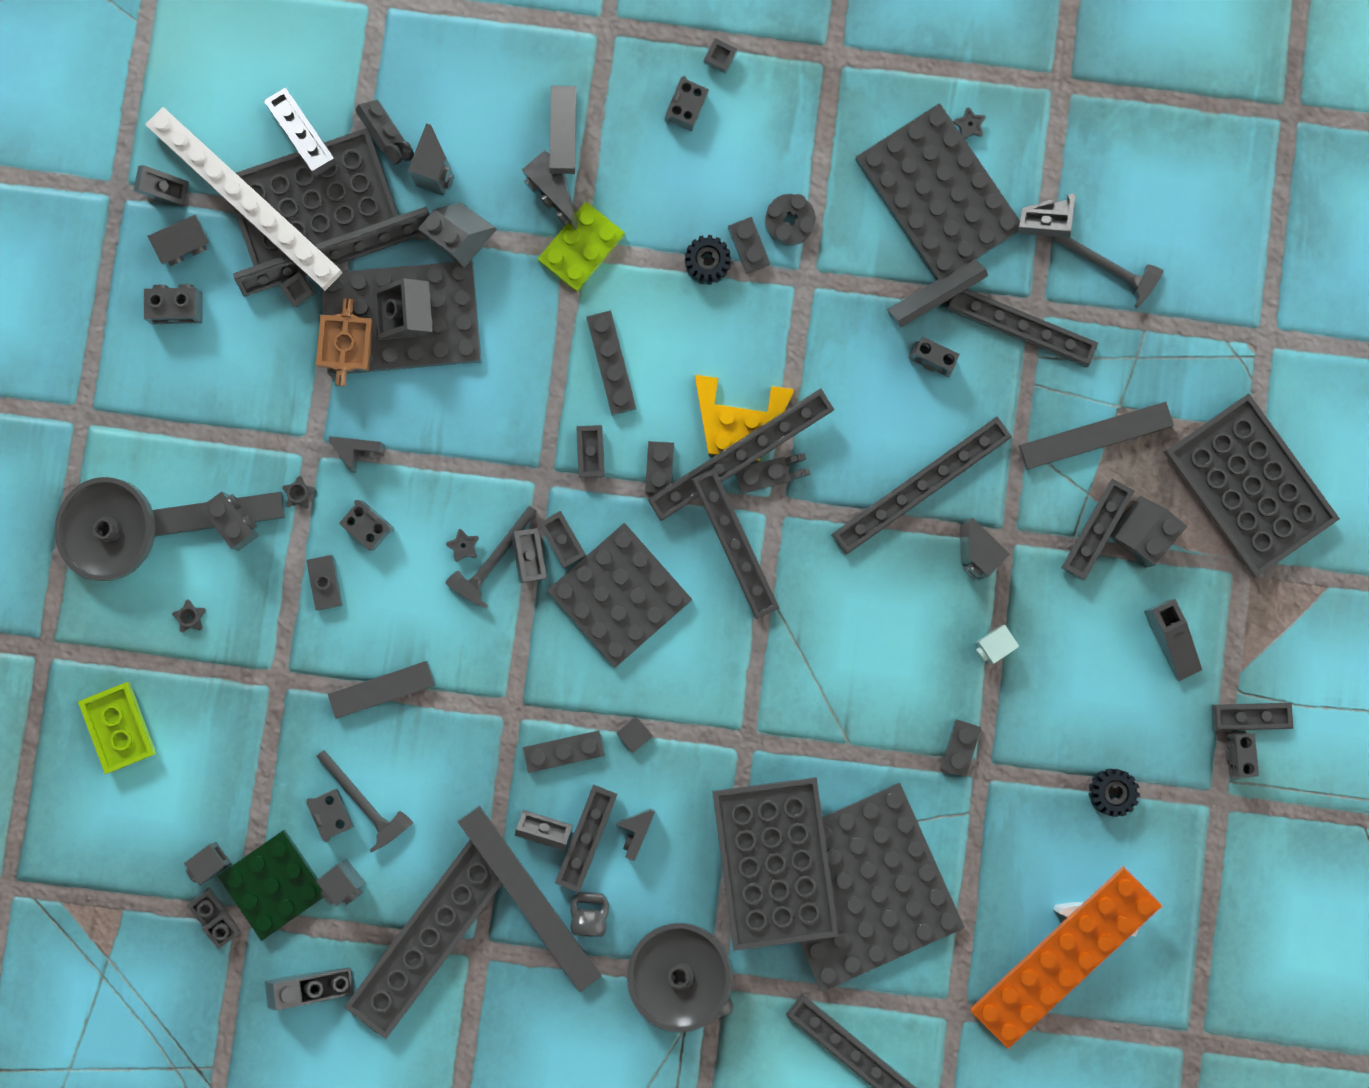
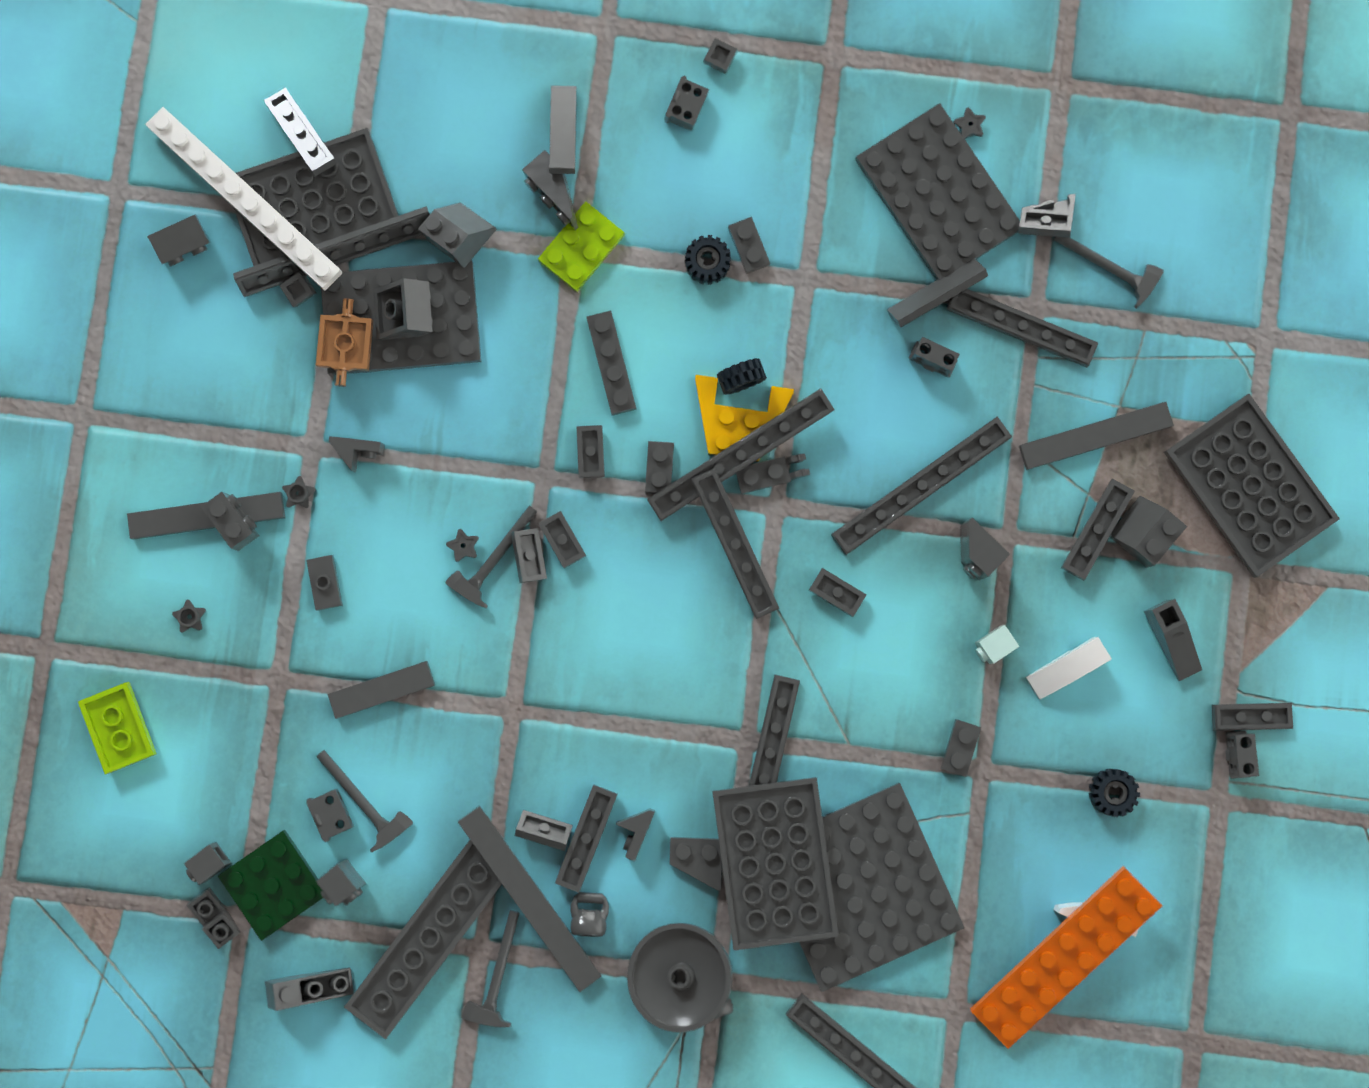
dark grey dish [55,477,155,581] -> none
dark grey slope [133,165,189,206] -> none
dark grey brick [144,284,202,324] -> none
dark grey piece [339,500,395,551] -> none
dark grey hinge [355,100,414,165] -> none
dark grey slope [408,123,454,196] -> none
dark grey plate [523,730,605,773] -> none
dark grey plate [547,522,692,668] -> none
dark grey tile [616,716,653,753] -> none
dark grey plate [765,194,816,246] -> none
none -> dark grey piece [461,910,520,1027]
none -> dark grey wing [670,837,722,890]
none -> black bush [717,358,767,395]
none -> dark grey tile [749,675,800,786]
none -> dark grey plate [809,568,867,617]
none -> white slope [1025,637,1112,700]

